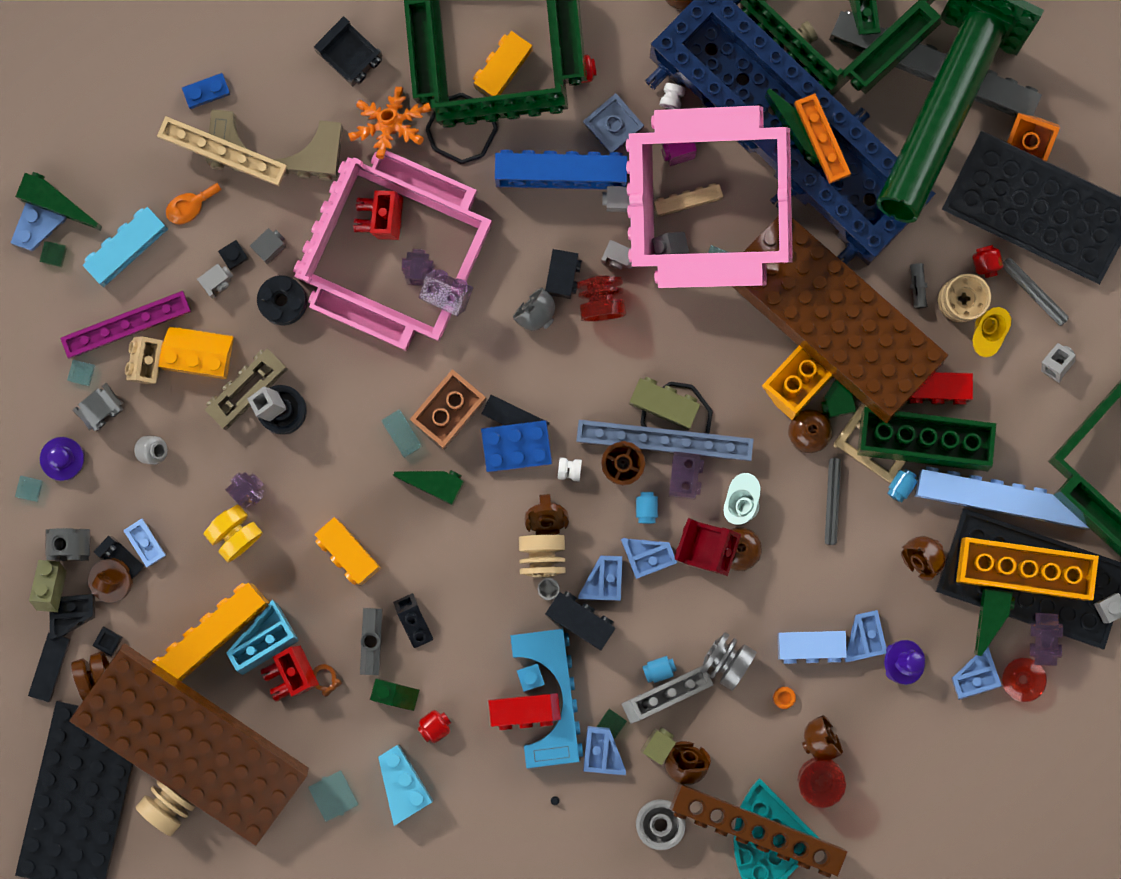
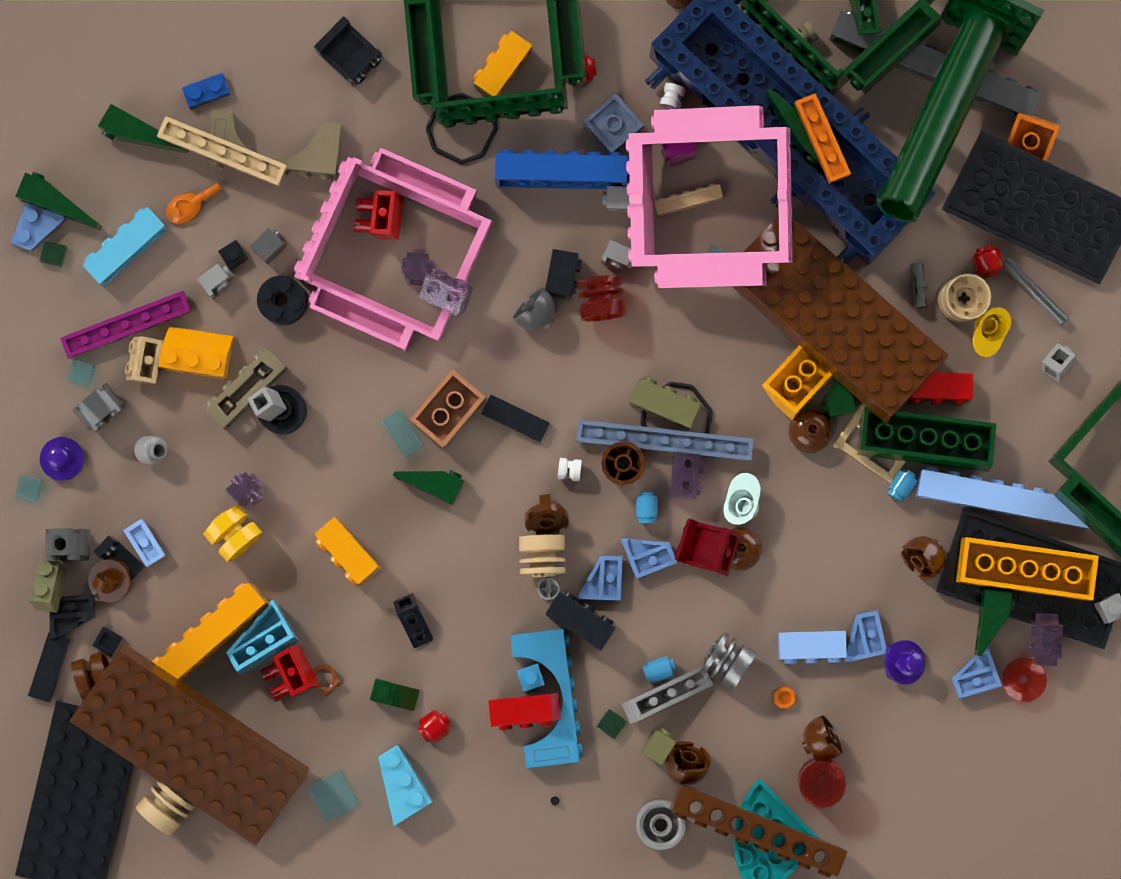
orange piece [348,87,432,159] -> none
dark grey piece [360,608,383,675] -> none
blue plate [481,420,552,472] -> none
medium blue wing [583,726,626,775] -> none
dark grey brick [652,232,689,255] -> none
dark grey axle [825,458,841,545] -> none
none -> dark green slope [98,104,189,153]

